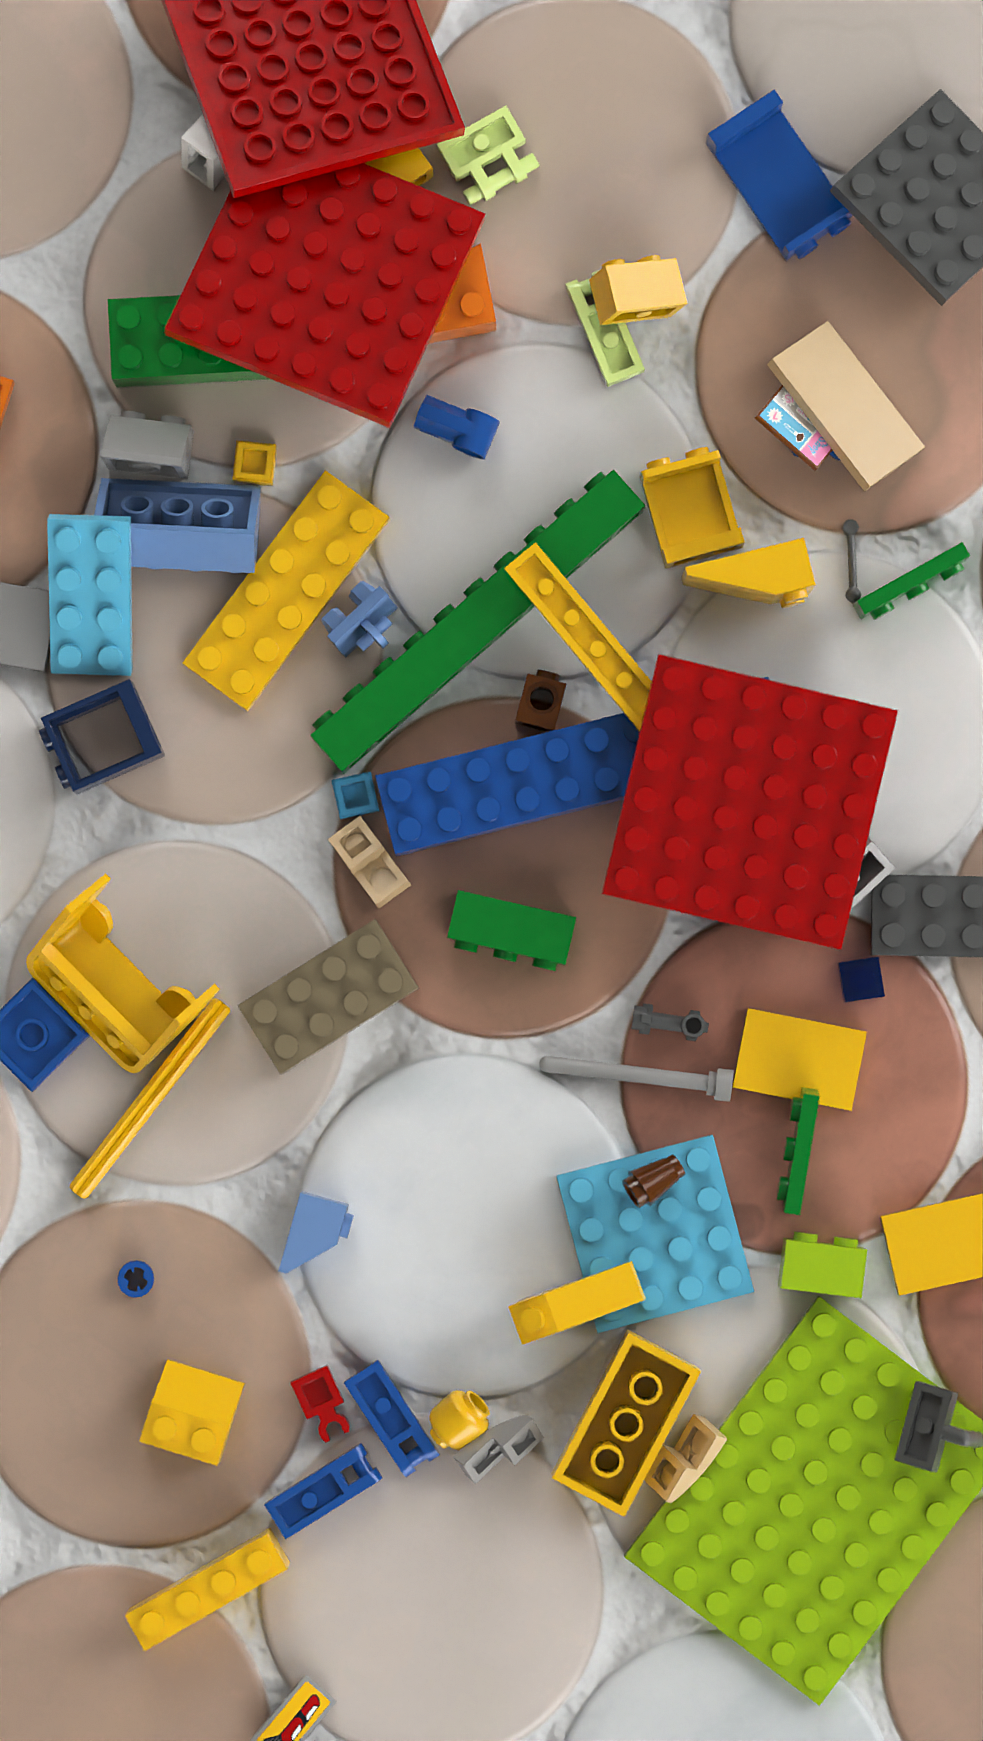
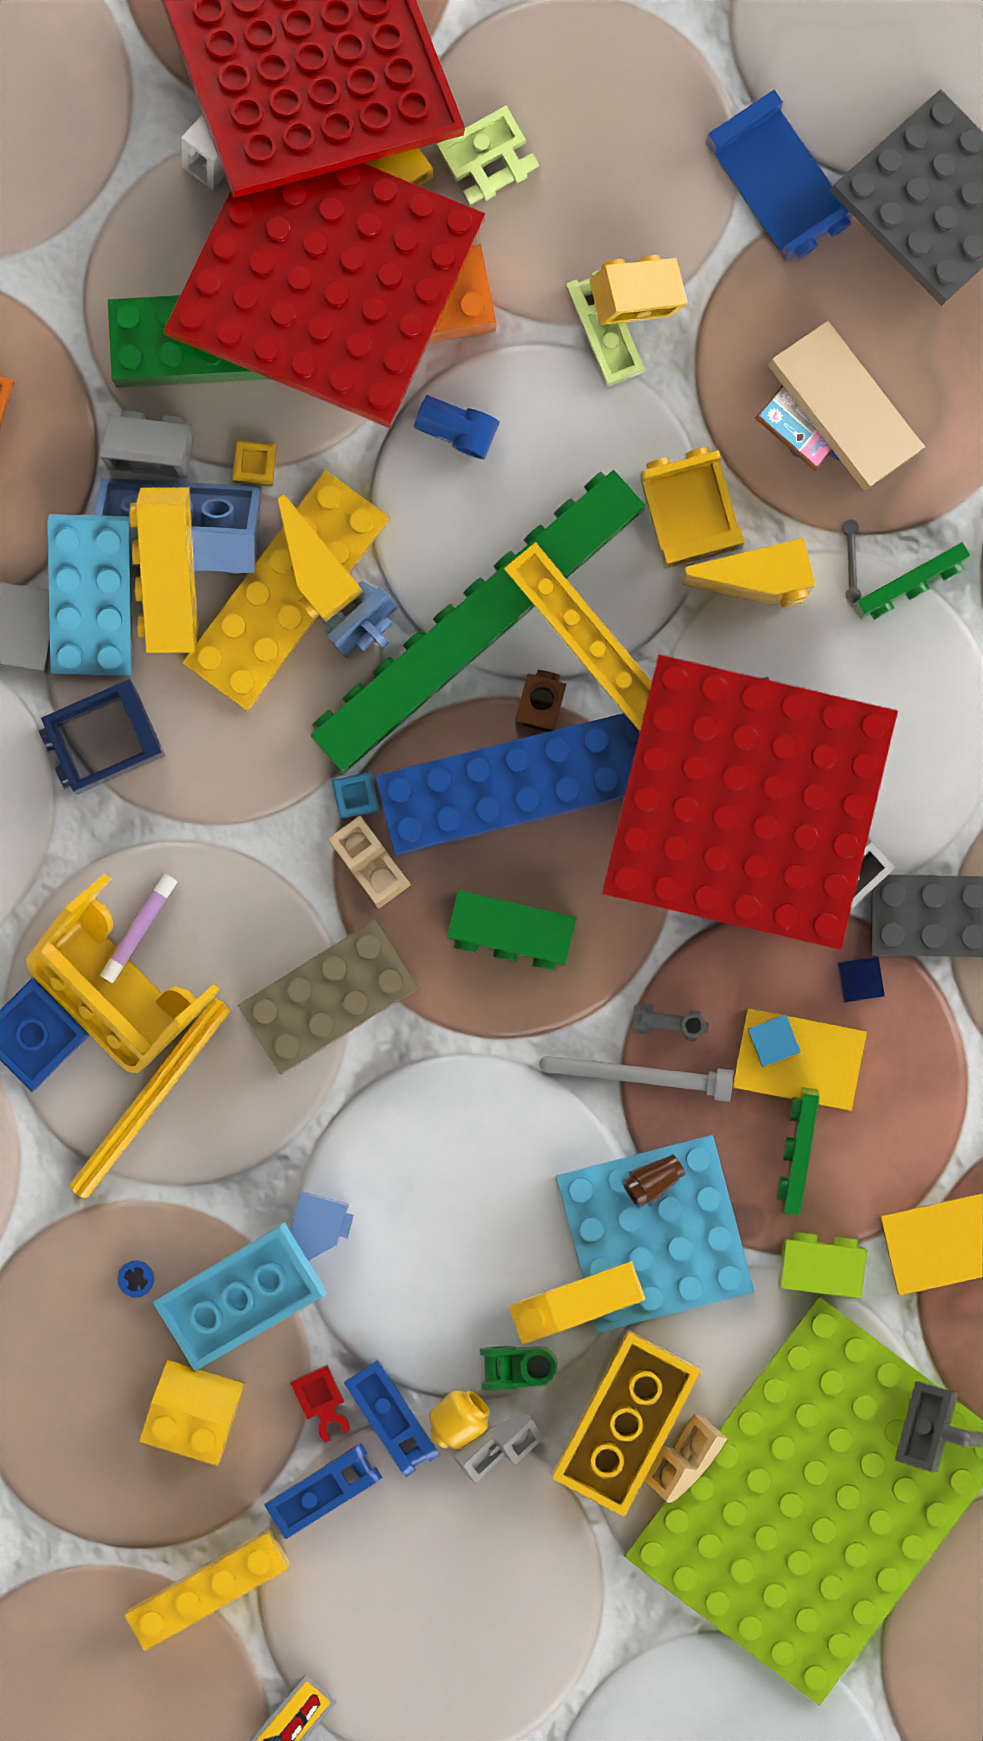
none -> lavender bar [99,873,177,984]
none -> yellow brick [130,488,198,653]
none -> medium azure plate [152,1223,328,1371]
none -> yellow slope [278,494,363,622]
none -> green piece [479,1346,558,1390]
none -> dark azure tile [747,1014,801,1067]

